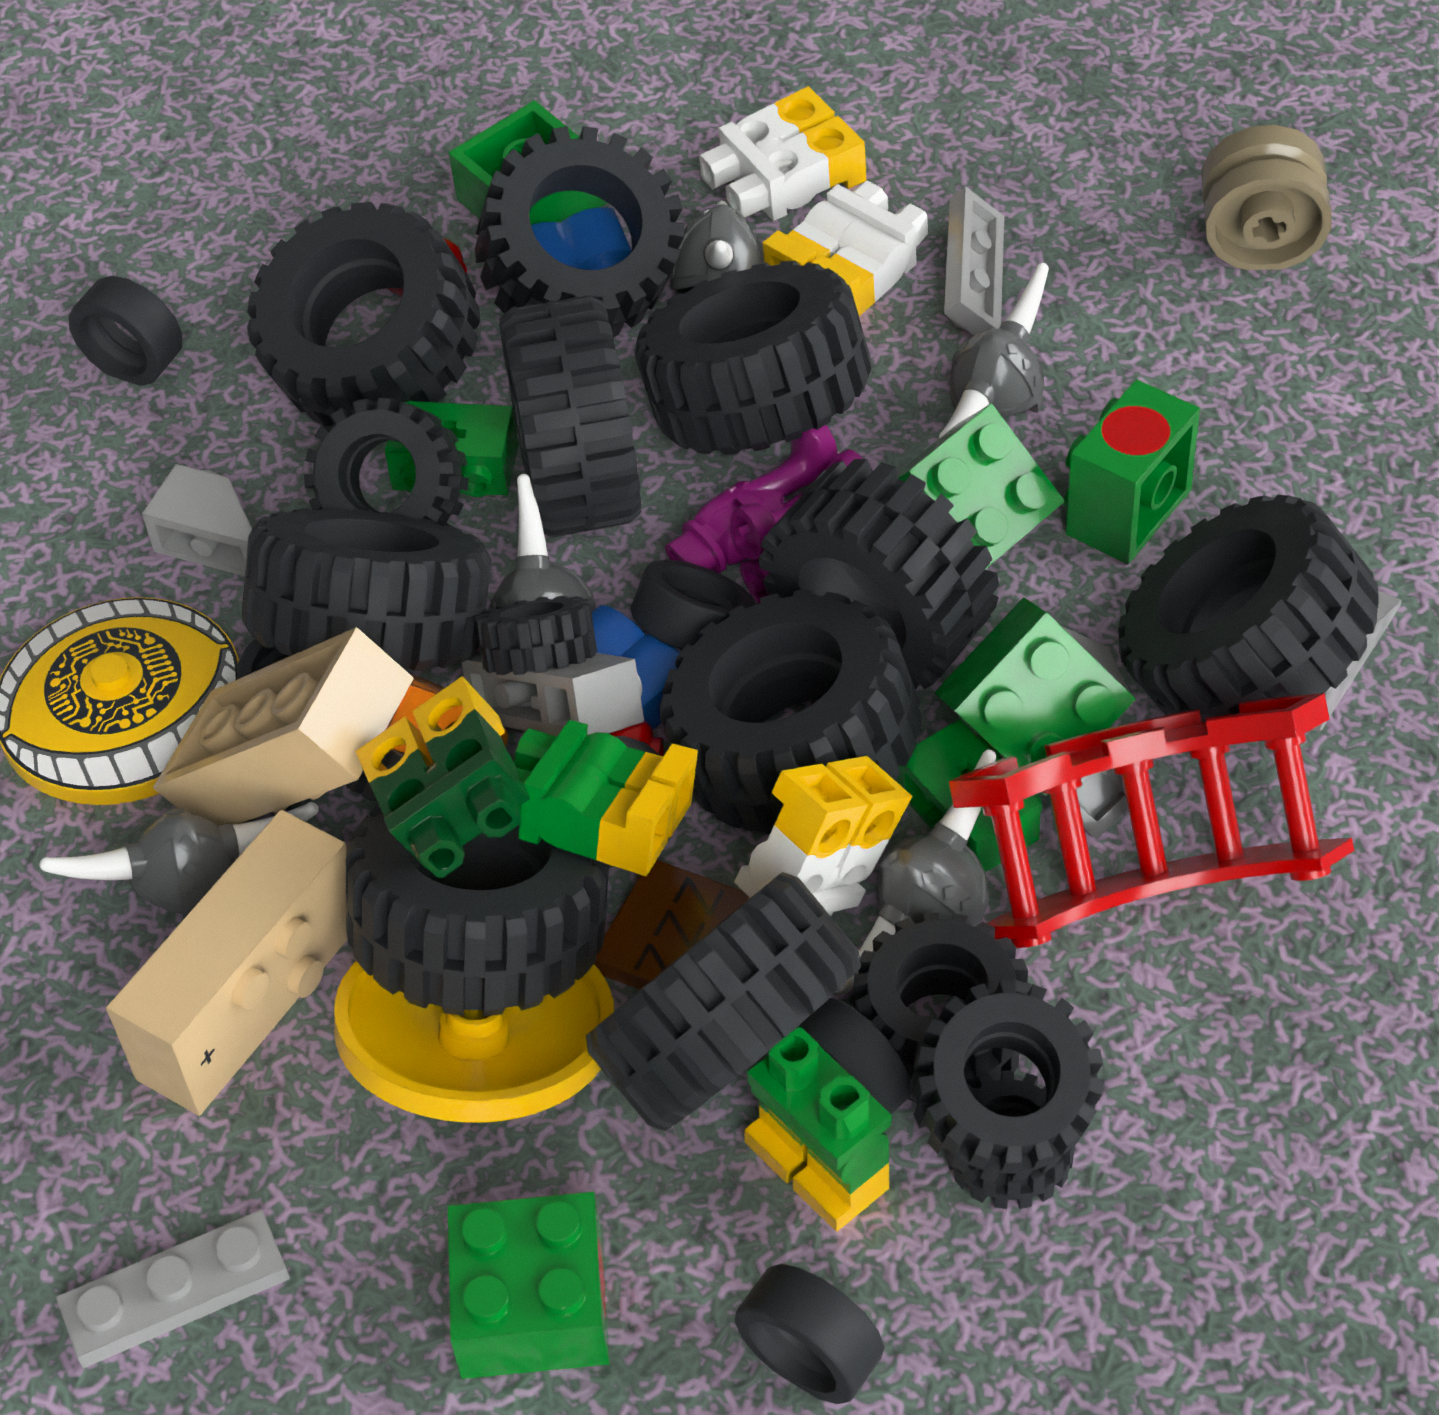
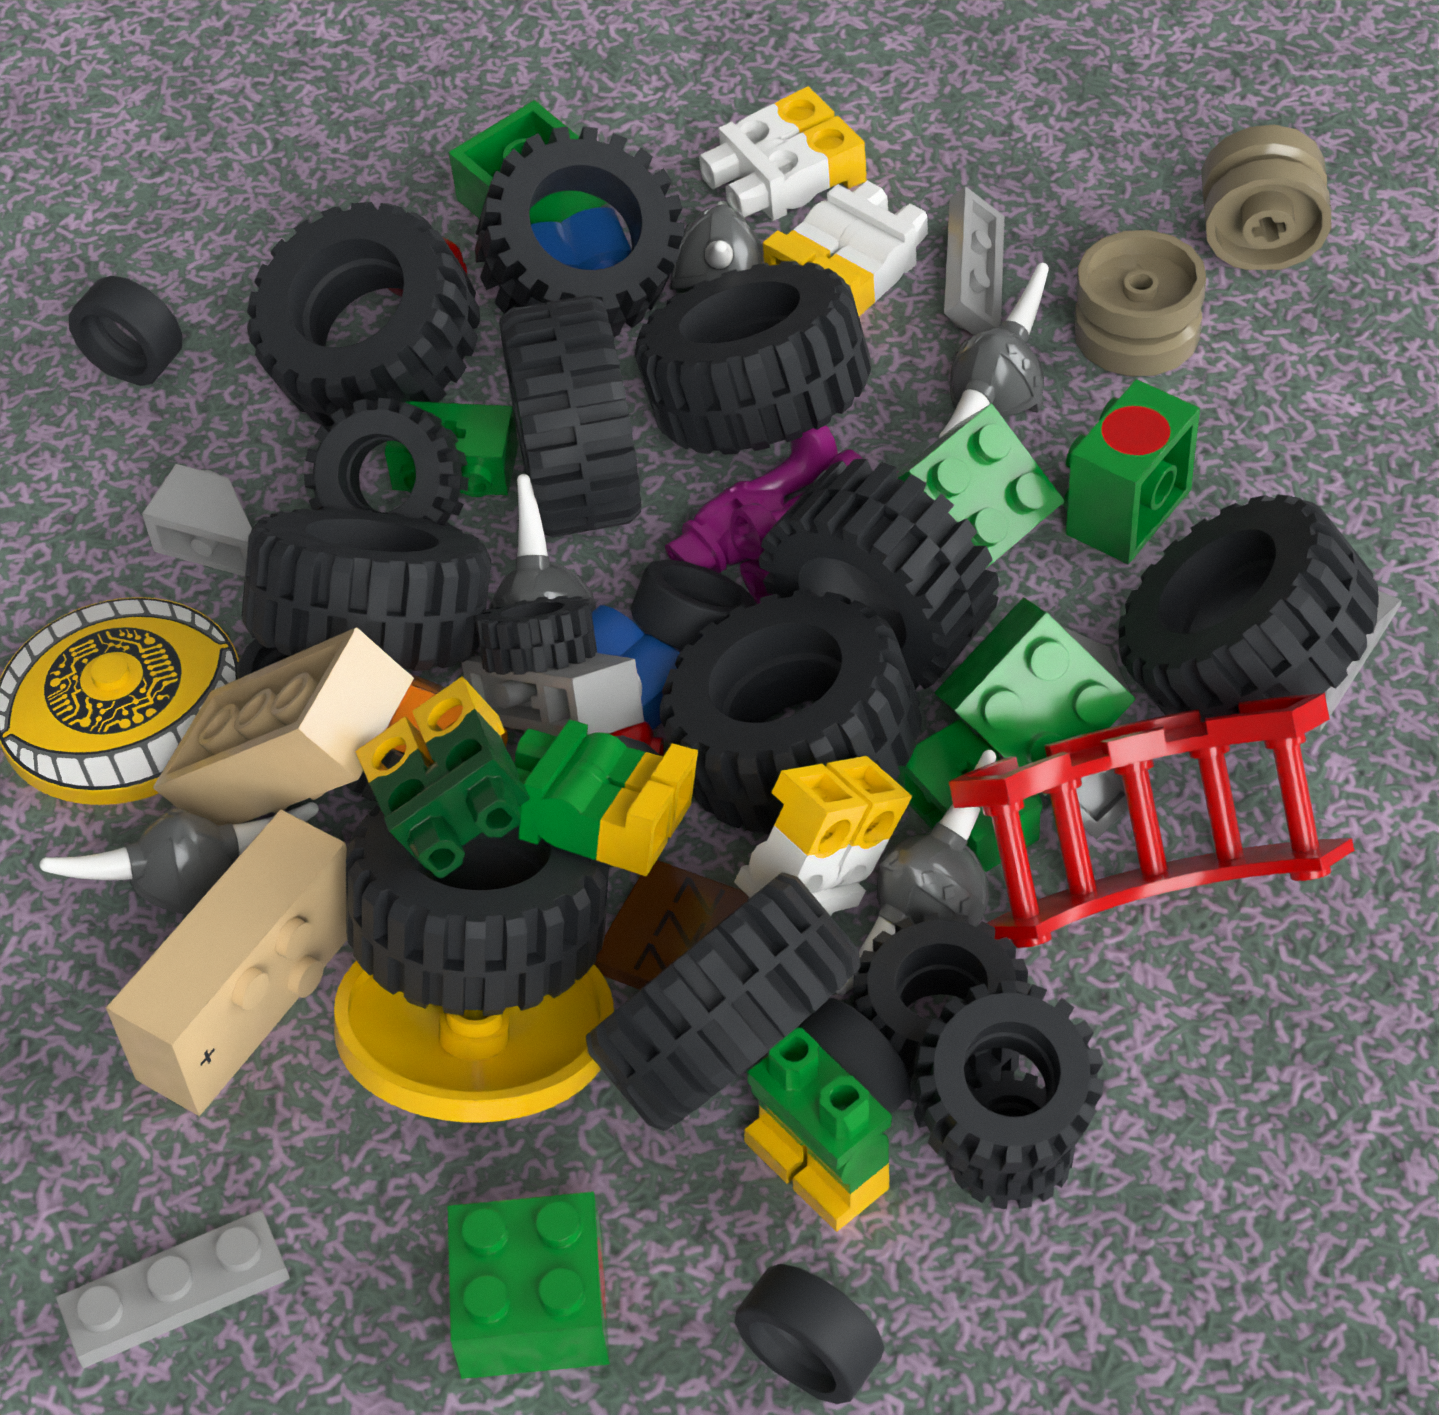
none -> dark tan wheel [1074,230,1206,377]

